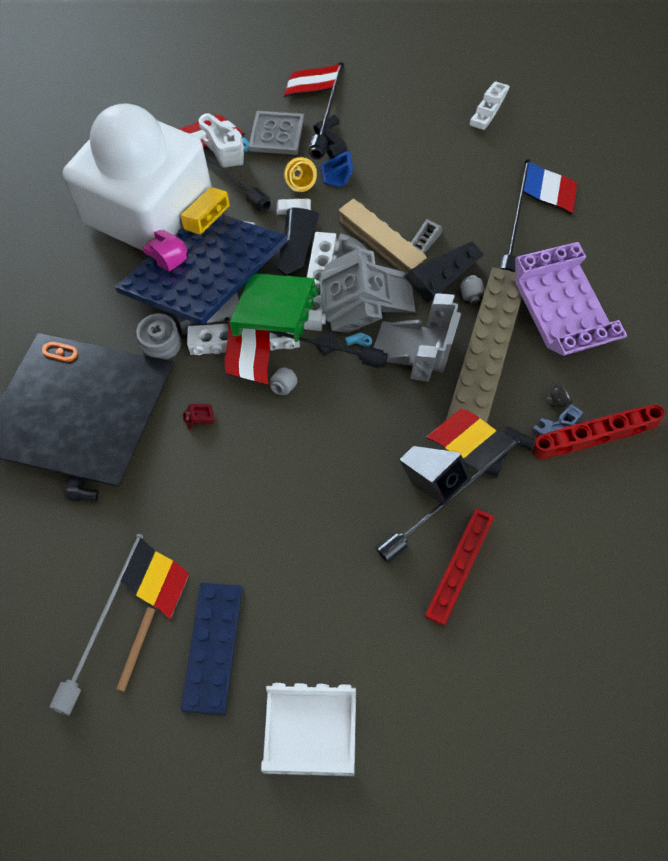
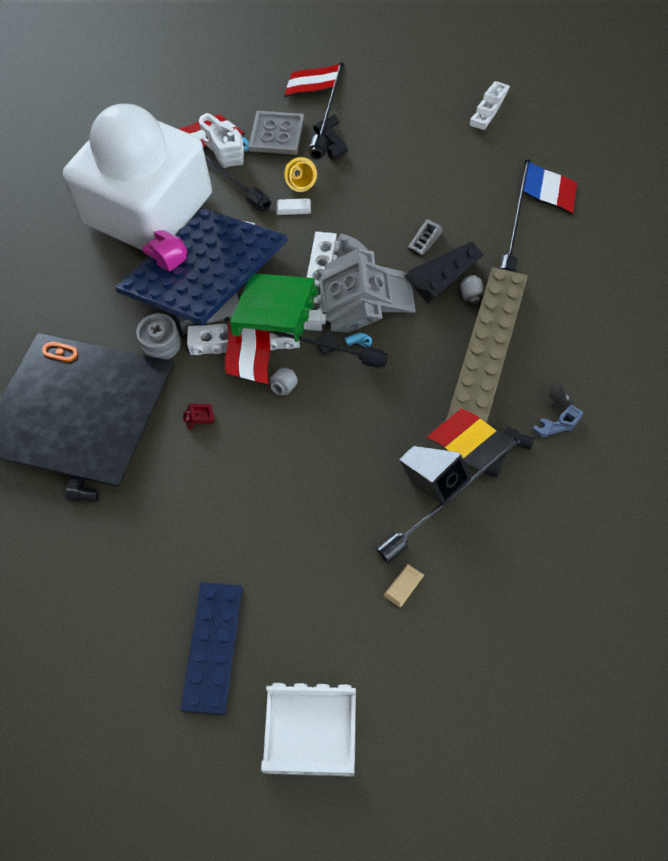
flag [49,534,189,716] -> none
medium nougat bar [116,607,155,692] -> none
yellow brick [180,187,230,235] -> none
black panel [278,207,319,276] -> none
blue slope [321,150,353,188] -> none
tan brick [338,198,427,272] -> none
light grey piece [374,294,461,382] -> none
red plate [425,508,495,627] -> none
lavender slope [515,242,627,356] -> none
red beam [533,404,665,459] -> none
none -> tan tile [383,563,424,608]

